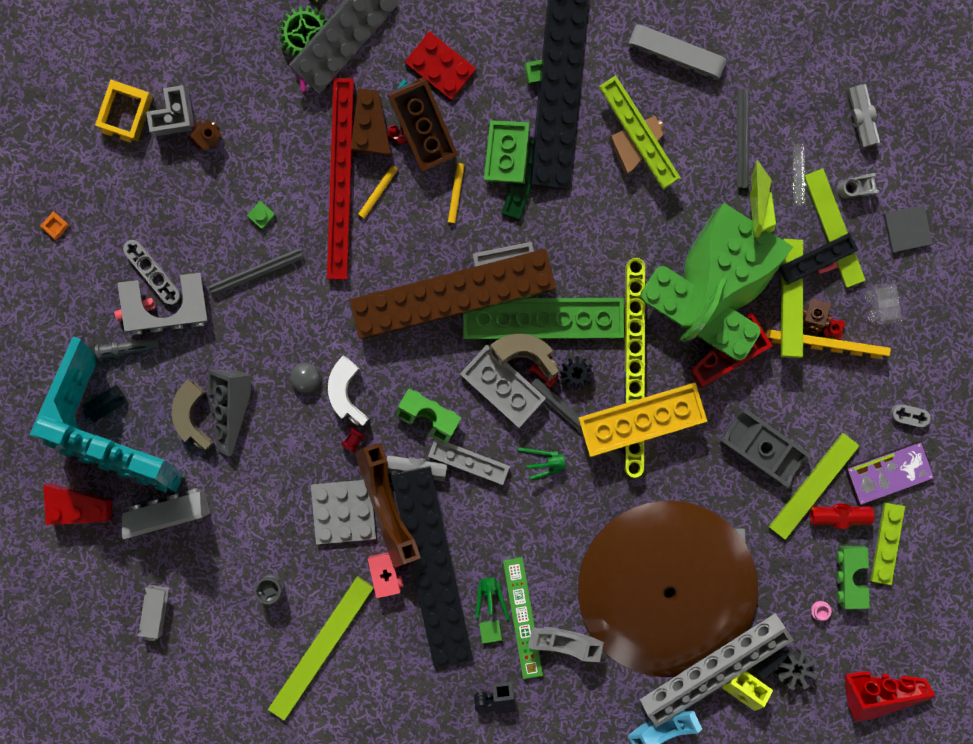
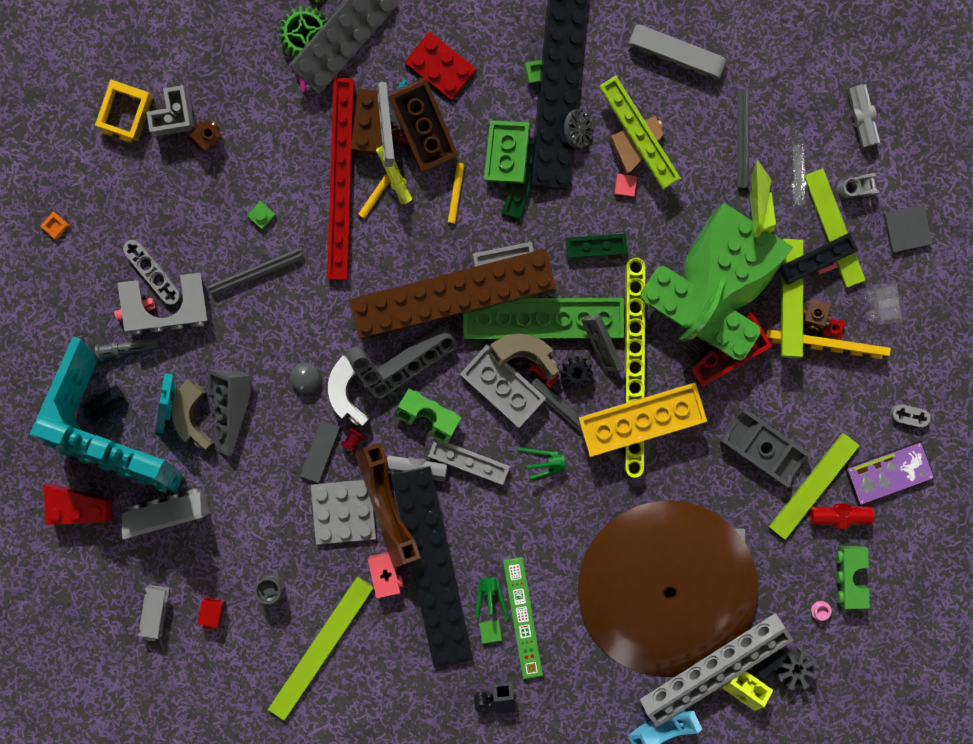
light grey arch [528,626,604,662] -> none
red wedge [845,671,935,722] -> none
lime plate [870,502,905,585] -> none
none -> teal wing [155,373,176,434]
none -> red brick [197,597,225,629]
none -> dark grey tile [300,420,340,483]
none -> dark grey beam [346,327,456,398]
none -> neon yellow pin [376,146,412,204]
none -> light grey tile [377,82,394,167]
none -> dark grey wheel [564,109,593,148]
none -> dark green plate [565,234,627,258]
none -> dark grey plate [581,315,623,371]
none -> coral tile [614,174,637,197]

